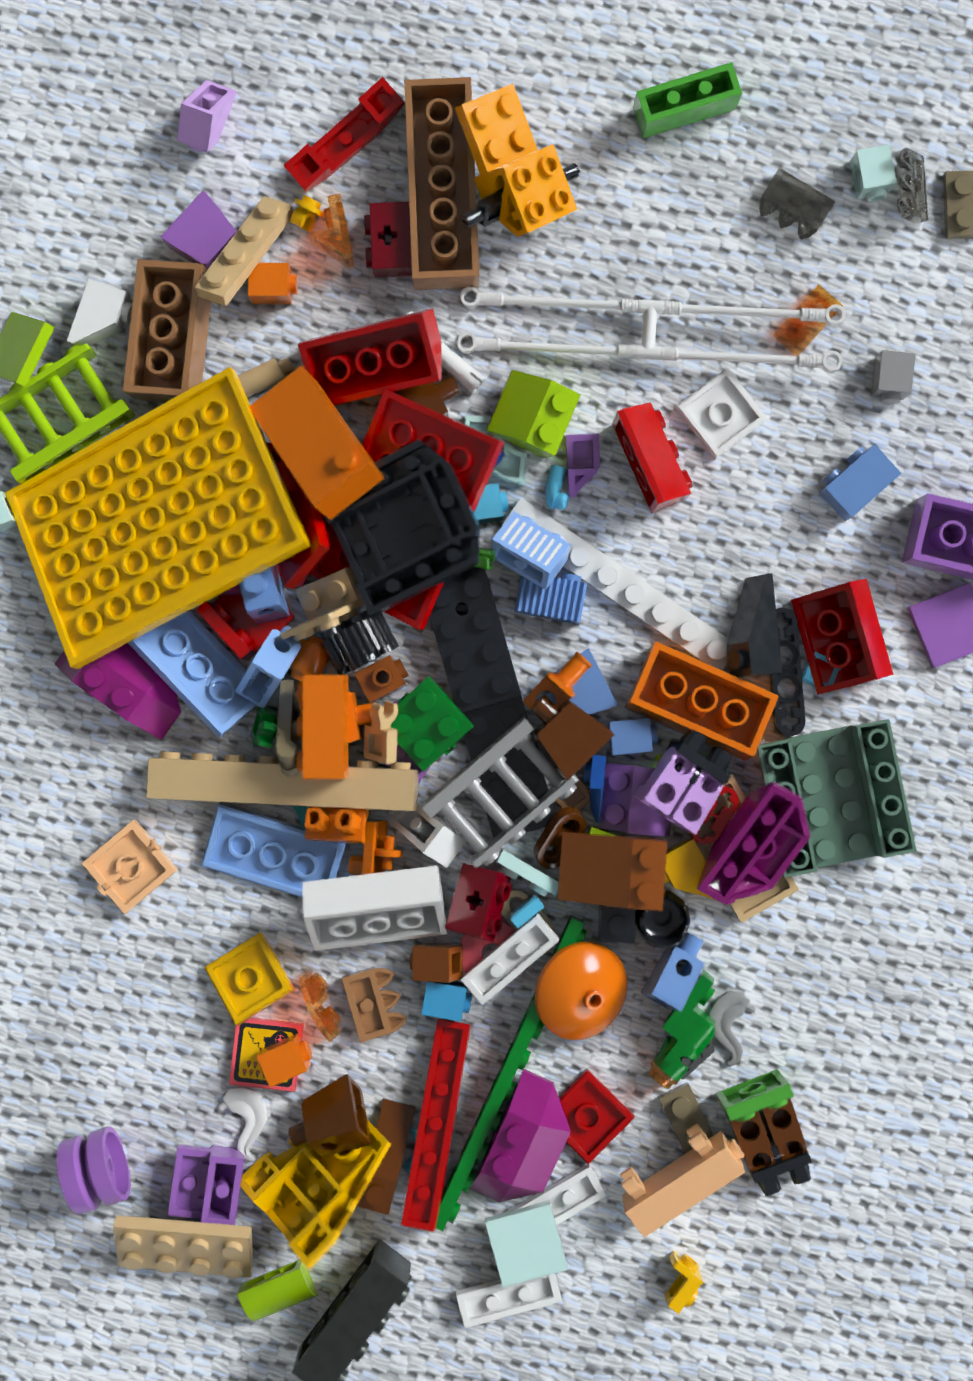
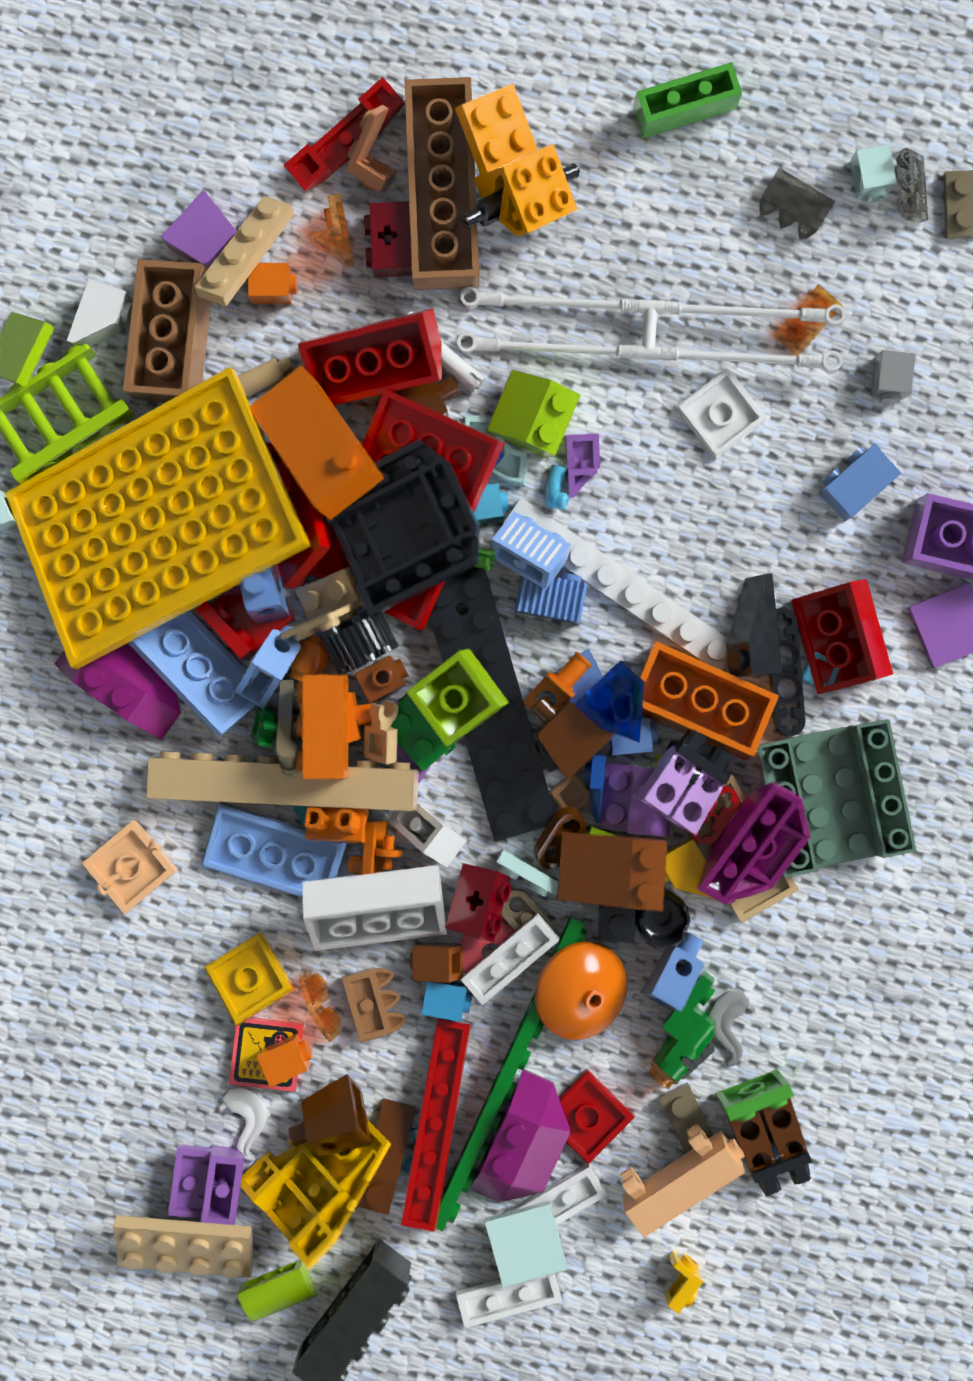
medium lavender wheel [57,1126,131,1215] -> none
lavender slope [177,80,237,152] -> none
yellow plate [290,195,325,232] -> none
light grey fence [422,716,578,868] -> none
medium azure tile [510,894,544,928] -> none
red slope [612,402,693,514] -> none
none -> nougat bracket [346,105,397,192]
none -> lime slope [407,649,509,747]
none -> clear blue slope [575,660,646,743]

